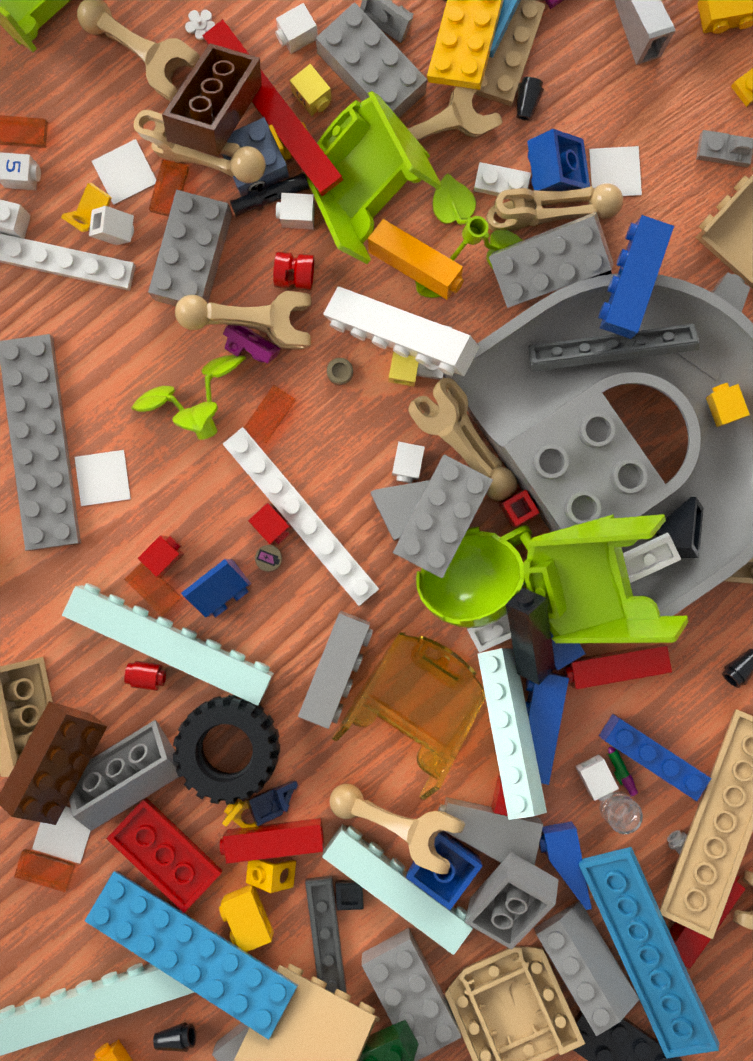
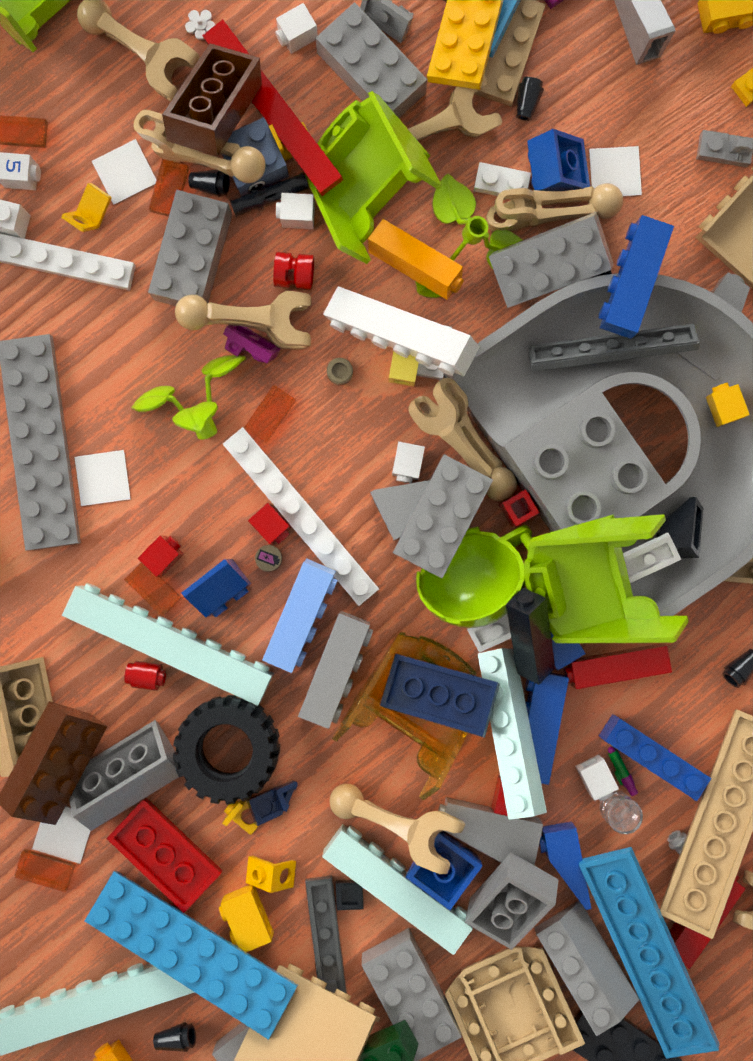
white brick [89,206,134,245] -> none
red brick [219,818,325,864] -> none
light yellow brick [290,64,332,116] -> none
none -> black cone [188,170,230,197]
none -> light blue brick [262,559,338,673]
none -> dark blue plate [380,654,500,738]

